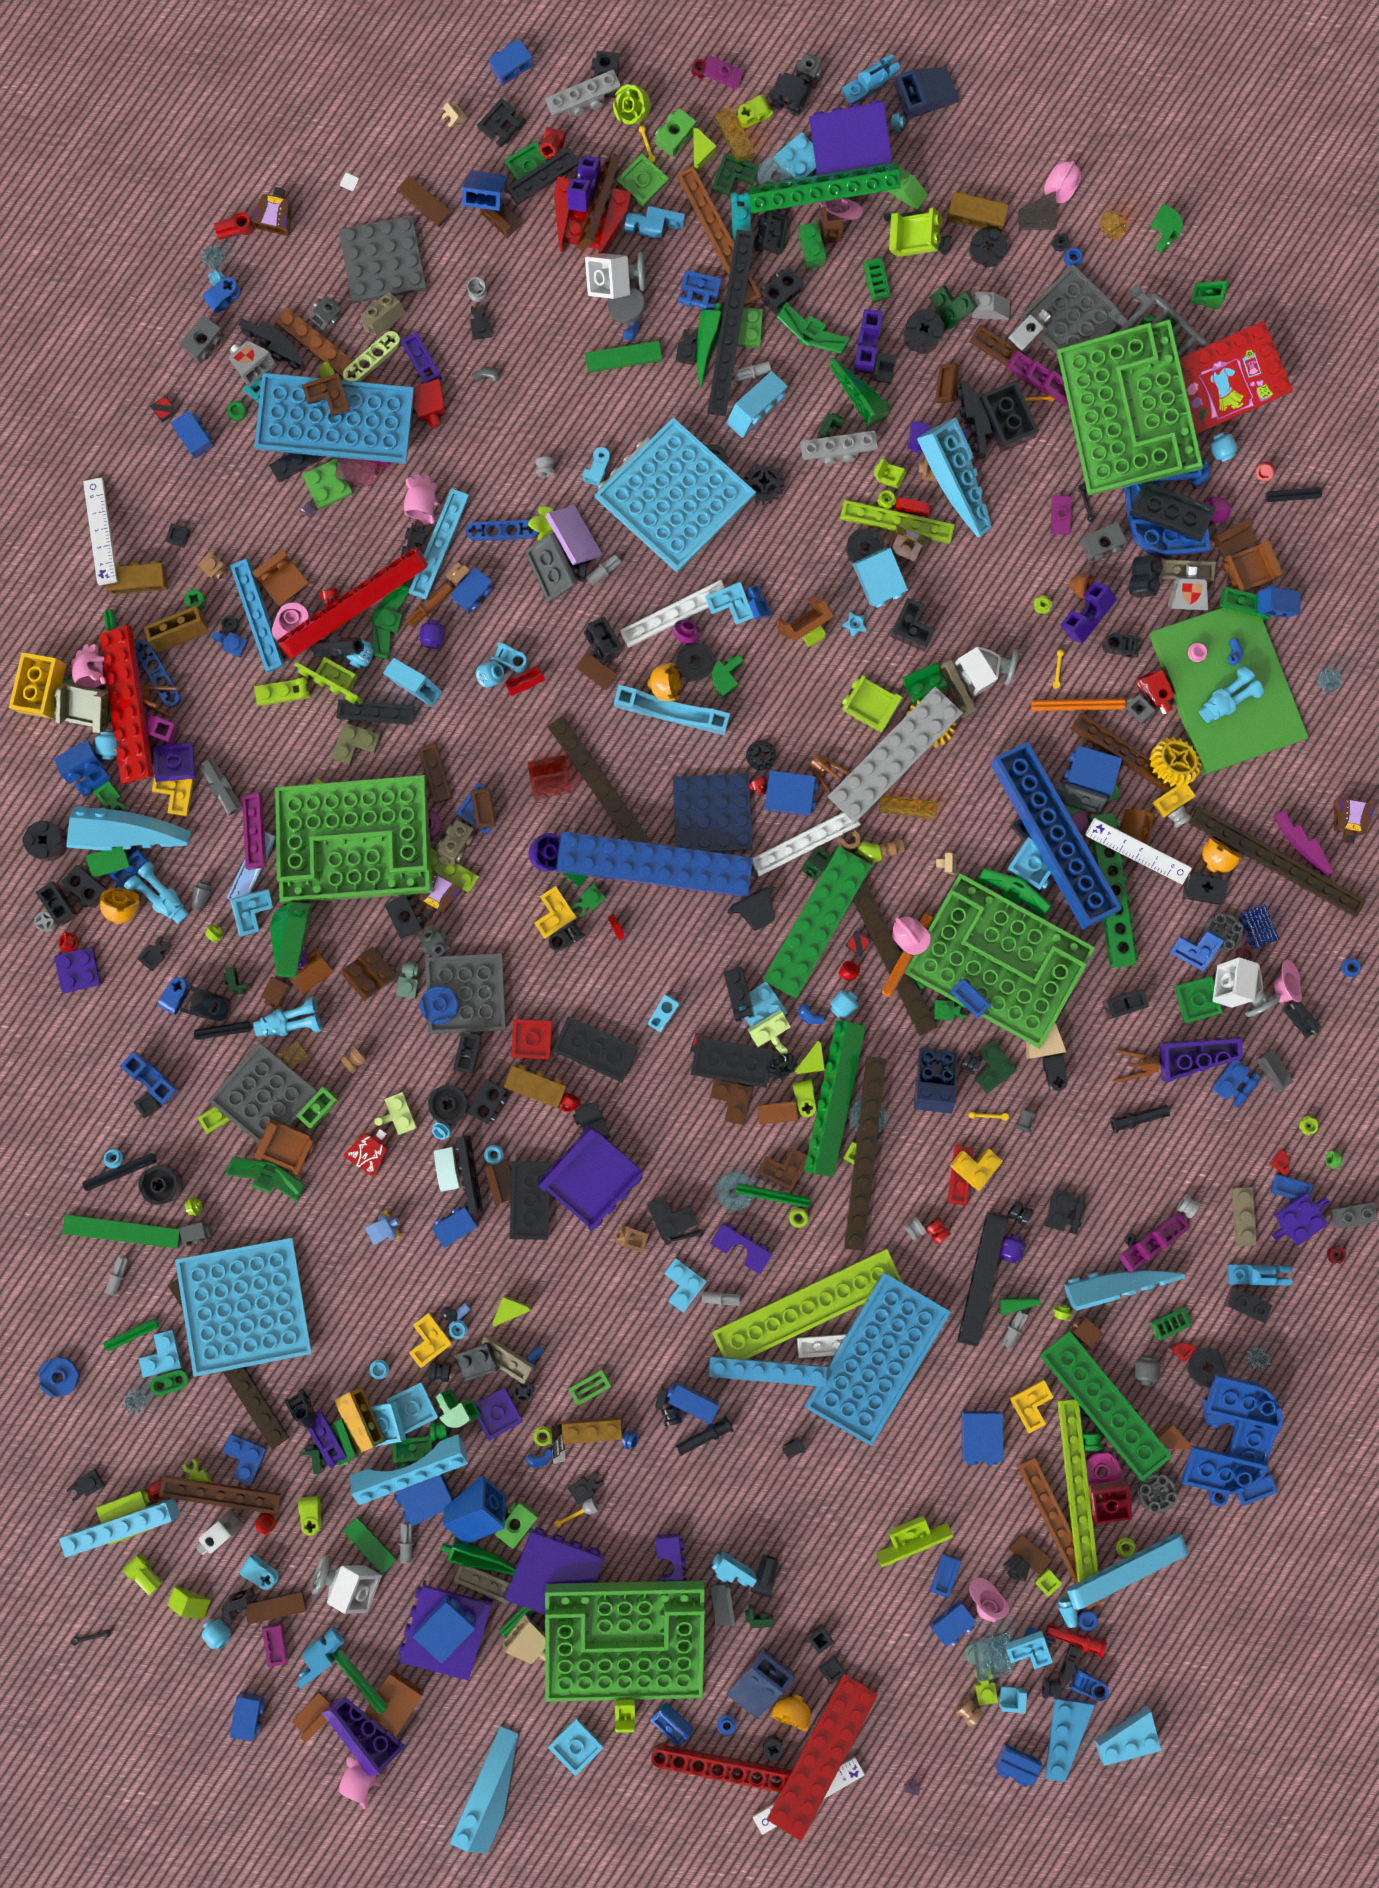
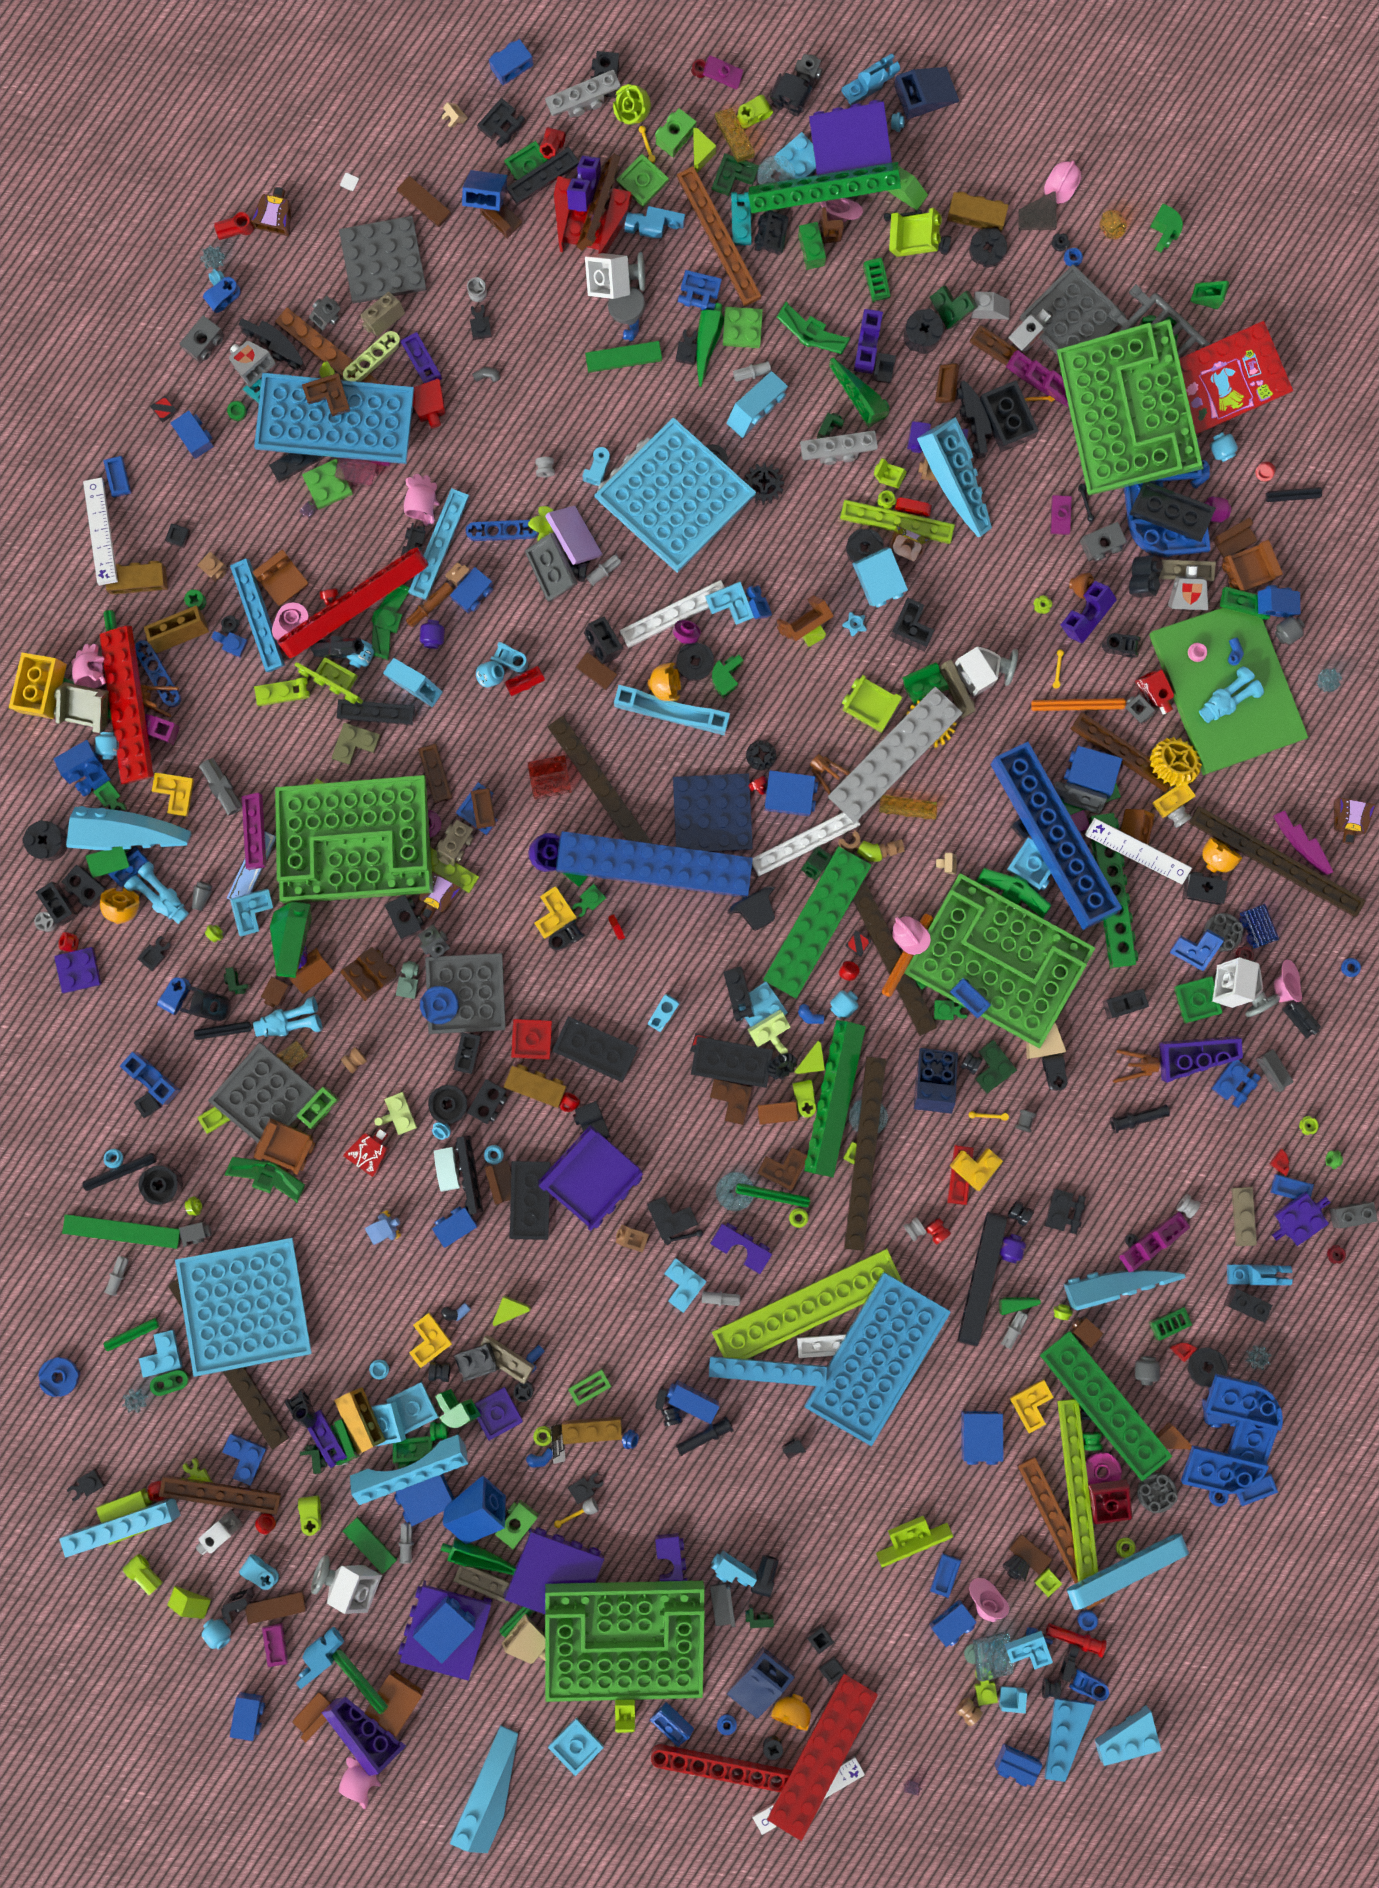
black hinge [71,1630,111,1646] -> none
dark purple plate [153,743,195,782] -> none
medium azure plate [449,1320,468,1339] -> none
black plate [707,229,755,417] -> none
black brick [761,267,804,314] -> none
medium azure cone [1057,1596,1078,1628] -> none
none -> blue tile [103,456,132,498]
none -> dark grey head [1275,616,1305,645]

